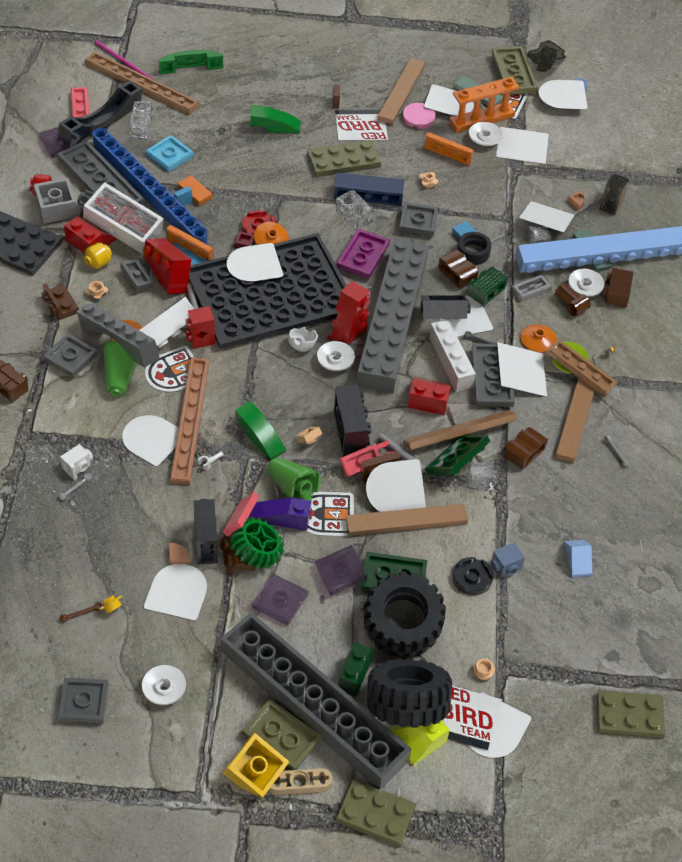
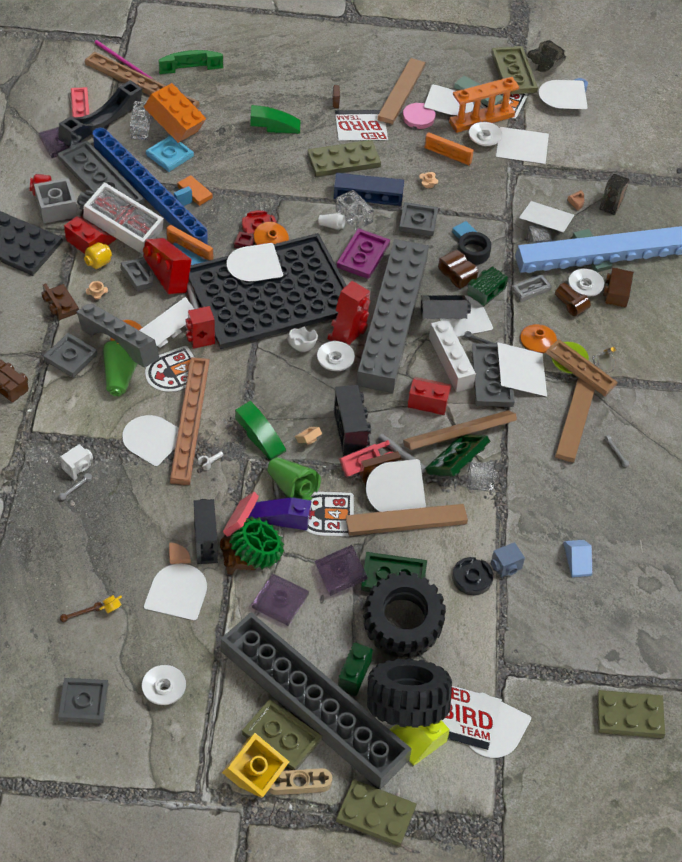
light nougat plate [473,659,495,680] -> none
reddish brown brick [504,427,548,469] -> none
none -> orange brick [144,83,207,143]
none -> white cone [319,213,345,230]

